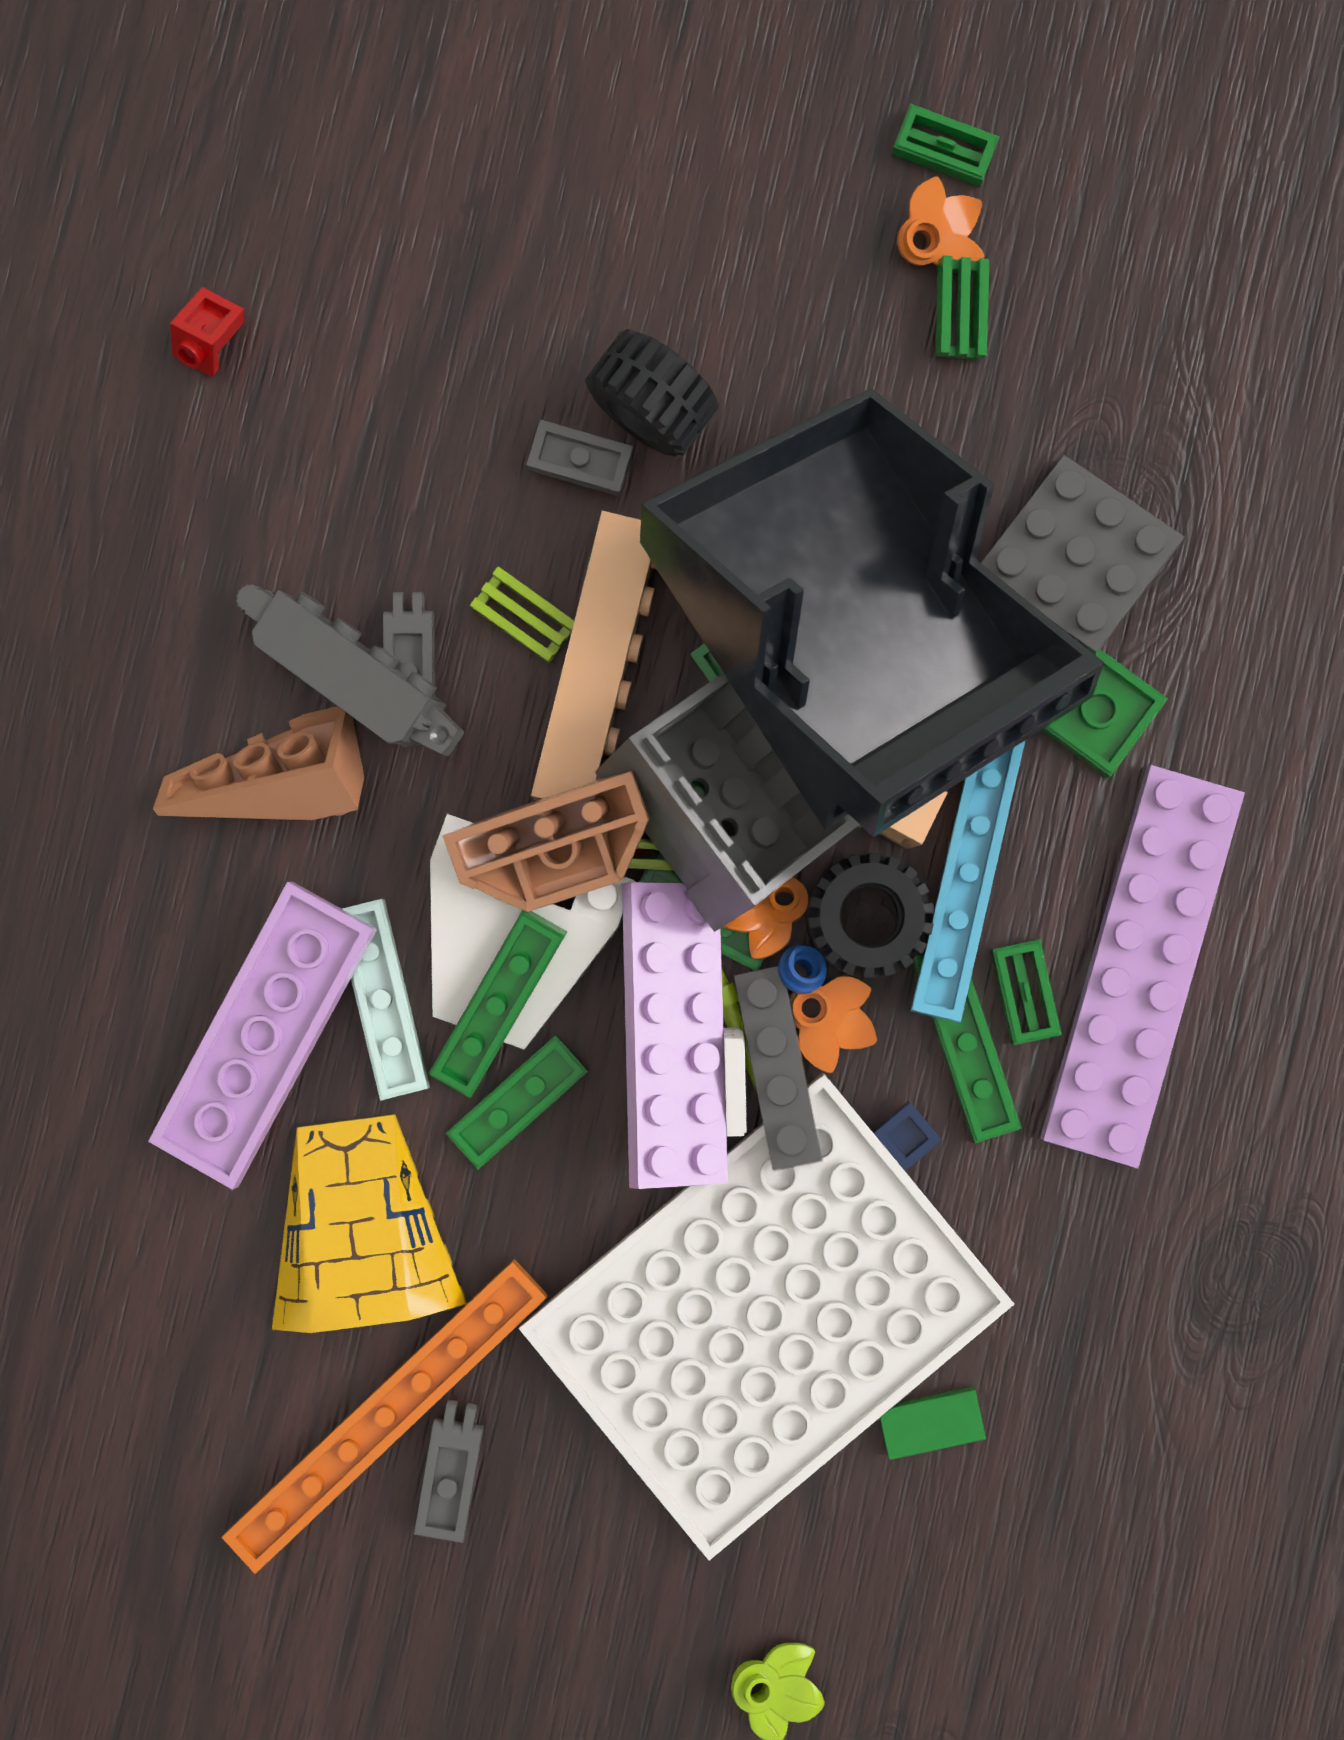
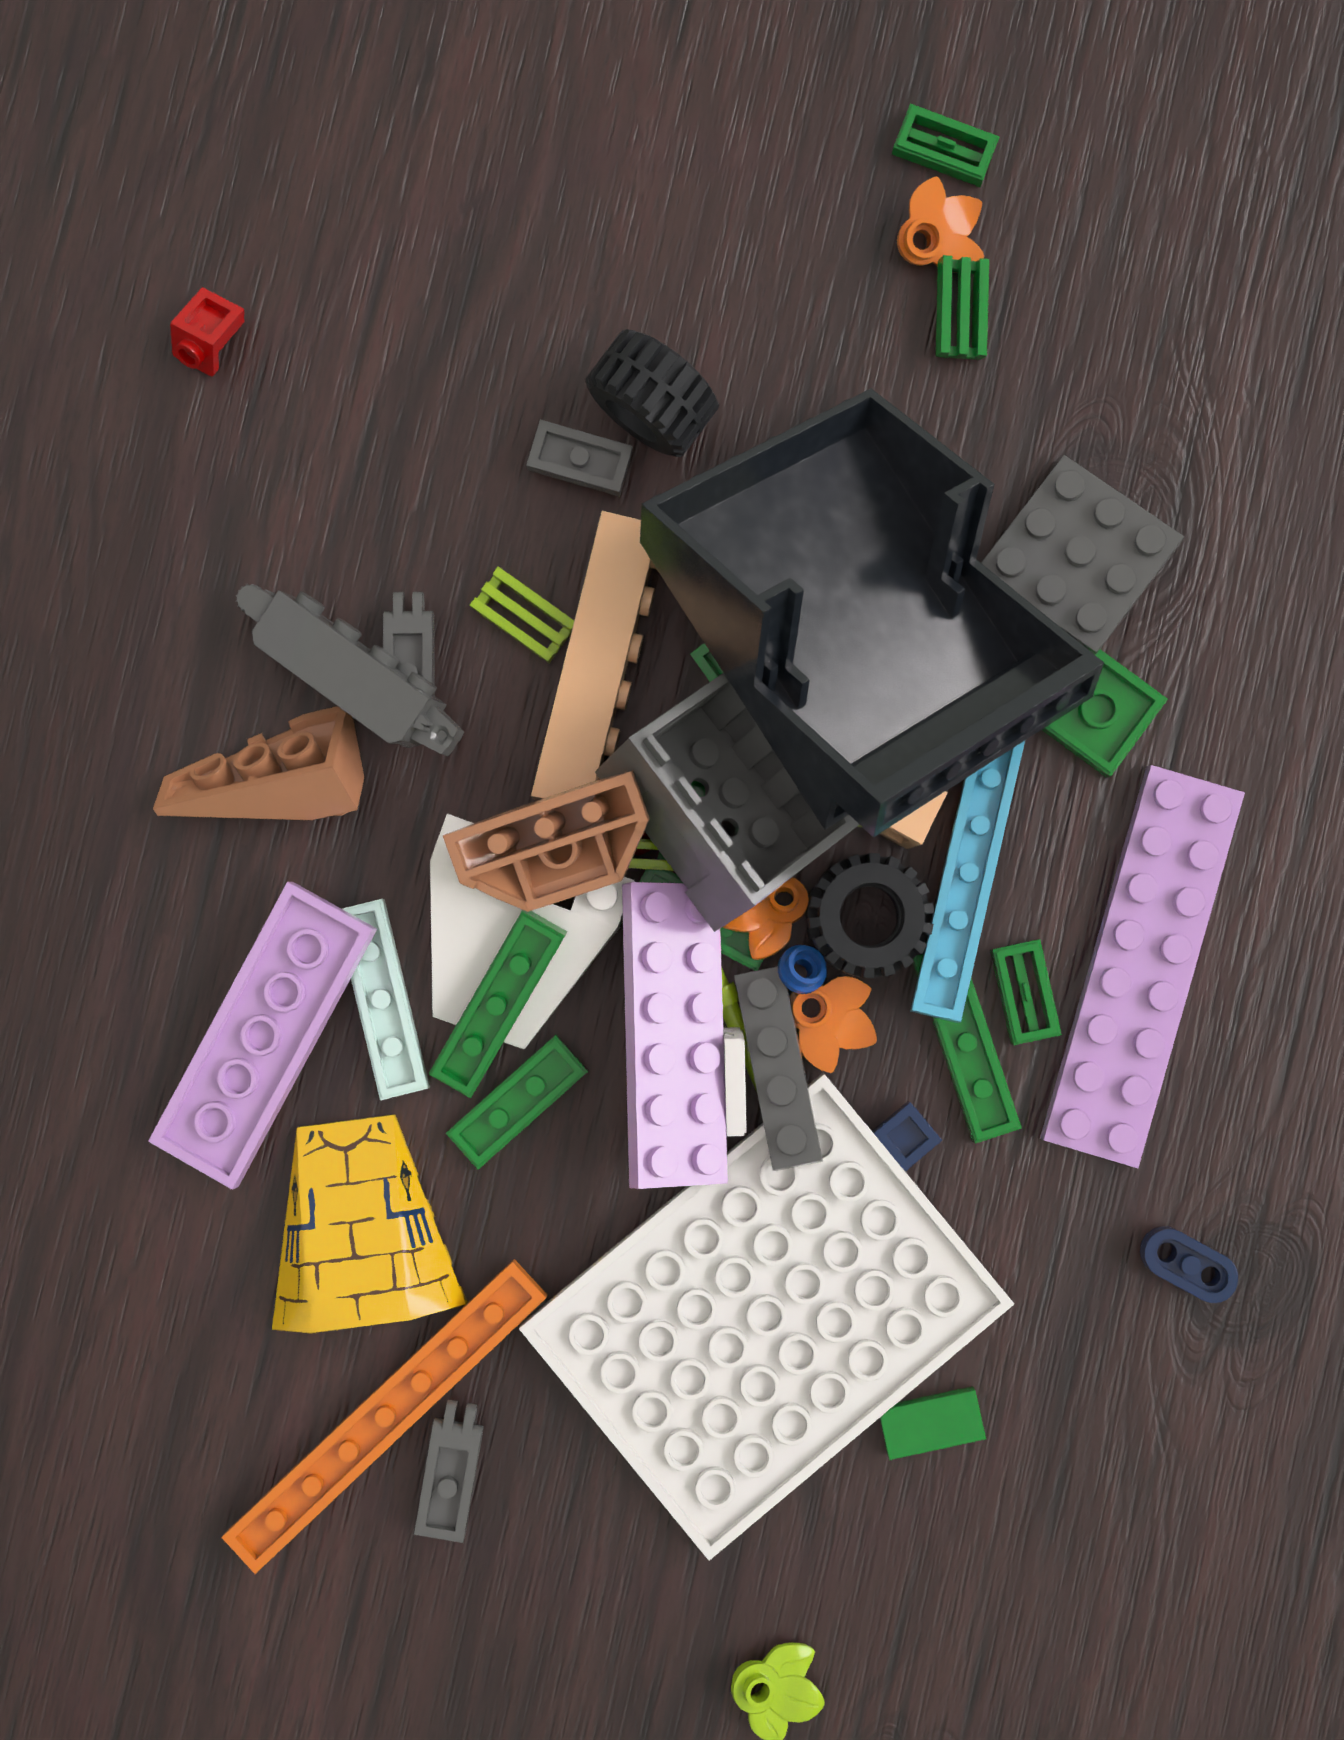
none -> dark blue plate [1140,1226,1238,1303]

